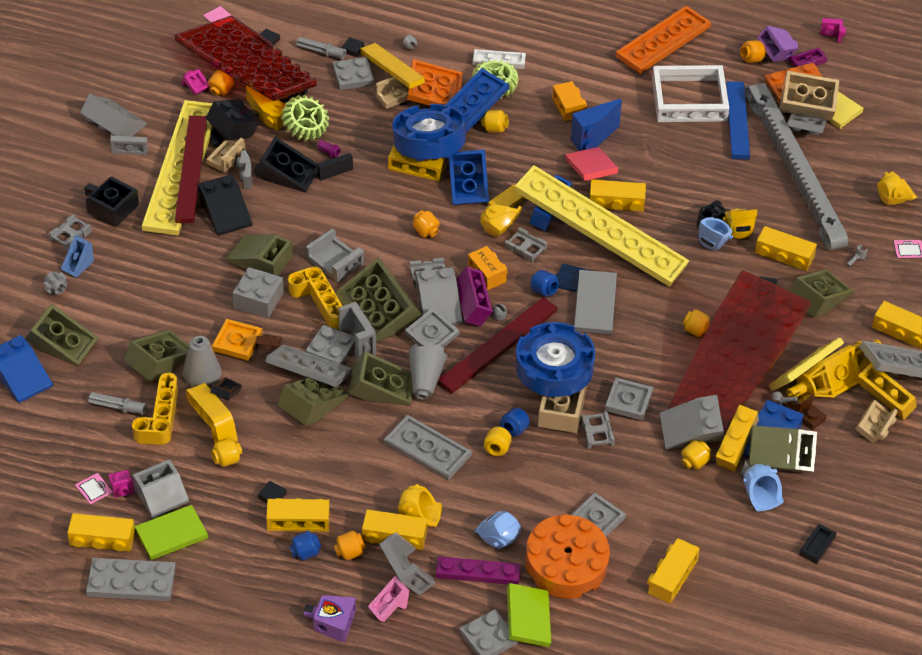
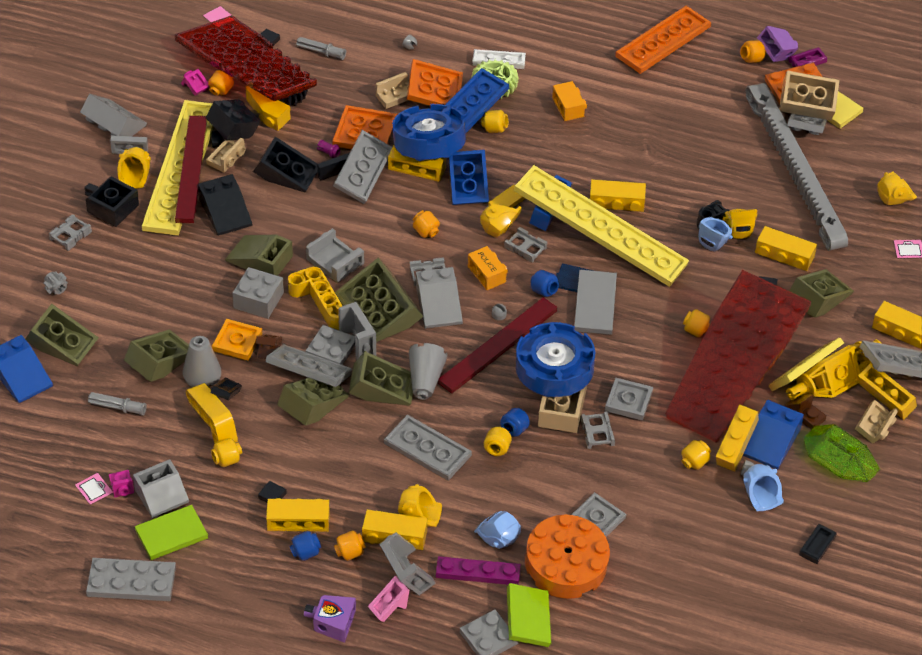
medium blue slope [61,235,94,277] -> none
yellow brick [67,513,135,551] -> none
yellow beam [132,373,178,445] -> none
light grey slope [236,150,252,190] -> none
yellowish green gear [281,94,329,142] -> none
light grey plate [333,57,374,90] -> none
black tile [341,37,365,57] -> none
yellow tile [360,43,425,89] -> none
light grey plate [405,308,460,348] -> none
magenta brick [456,266,493,327] -> none
coral tile [565,147,618,181] -> none
blue slope [571,99,622,151] -> none
yellow brick [647,538,700,604] -> none
white window [652,65,729,122] -> none
light grey slope [660,395,724,450] -> none
blue tile [726,81,750,160] -> none
olive slope [749,426,817,473] -> none
light grey hand [771,392,798,405] -> none
dark pink bracket [820,18,846,43] -> none
light grey hand [846,245,868,267] -> none
none -> yellow helmet [117,147,151,188]
none -> orange plate [332,105,397,149]
none -> light grey tile [333,130,393,204]
none -> clear neon green wedge [803,424,880,482]

